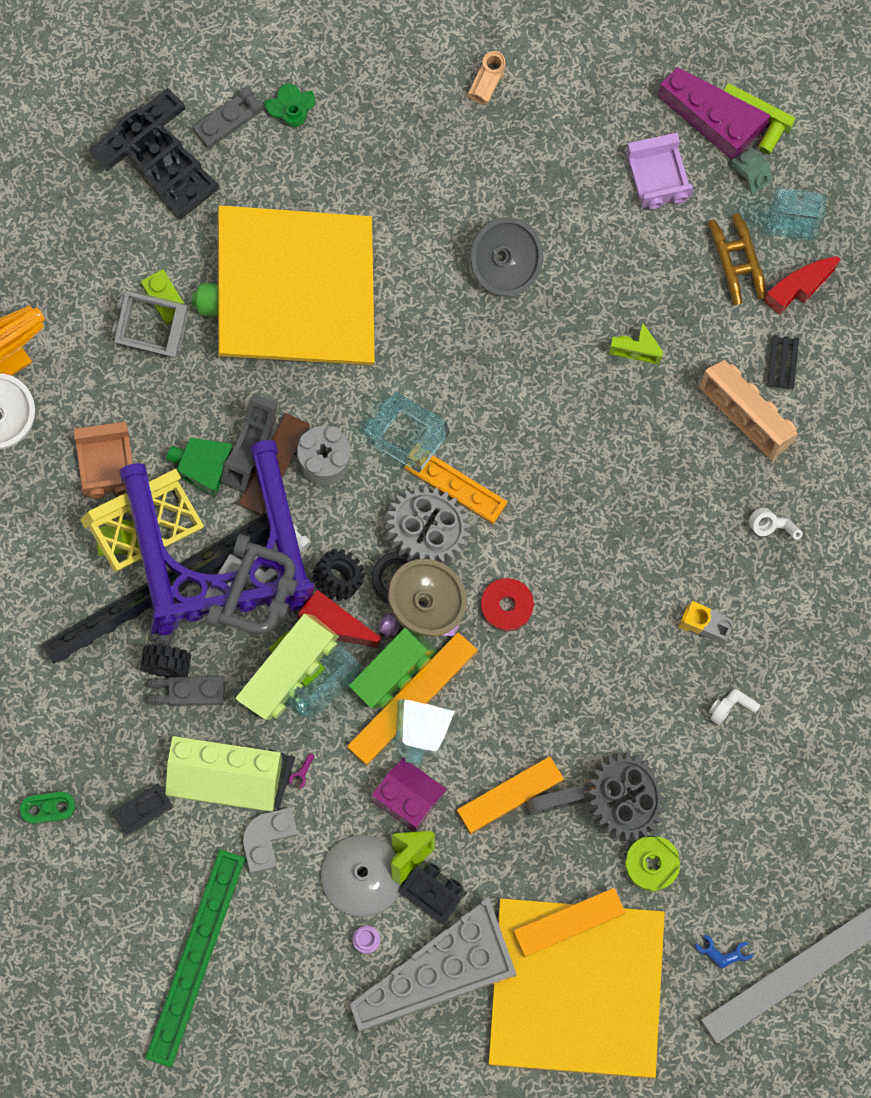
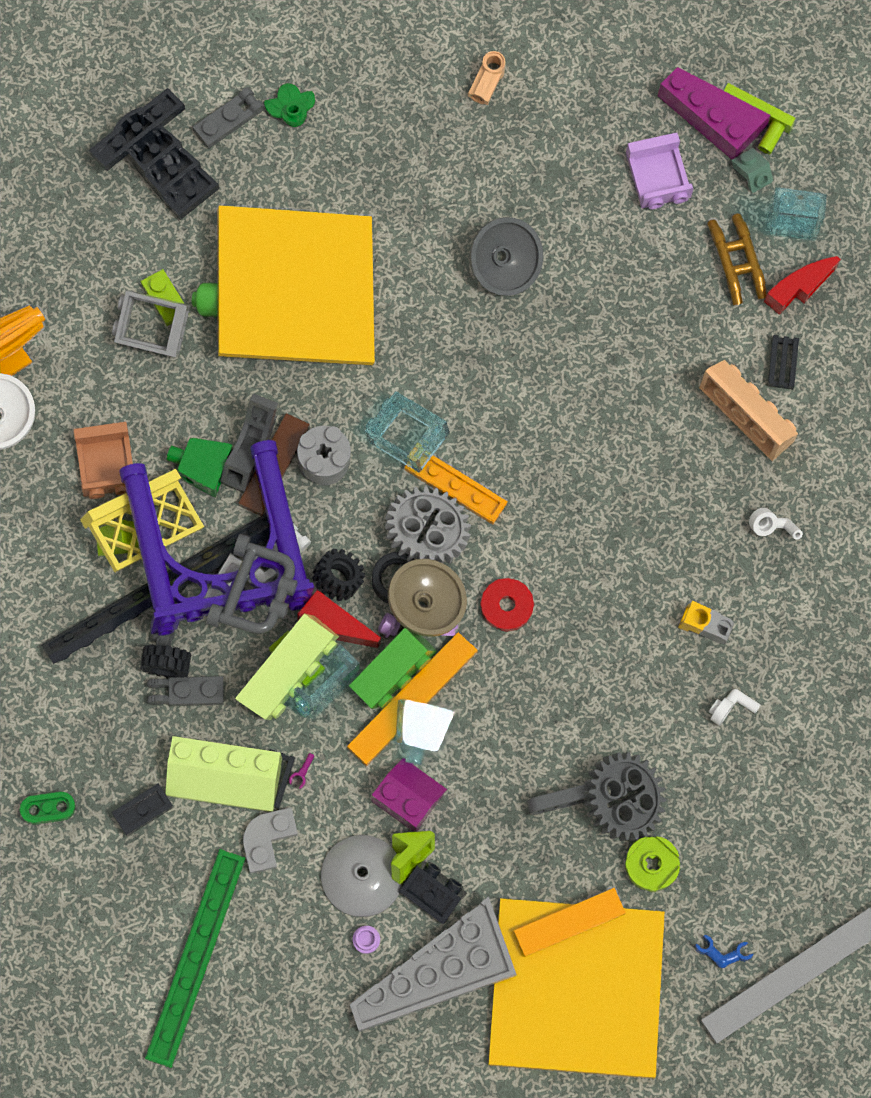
light orange tile [456,756,564,835] -> none
lime slope [609,323,663,365] -> none

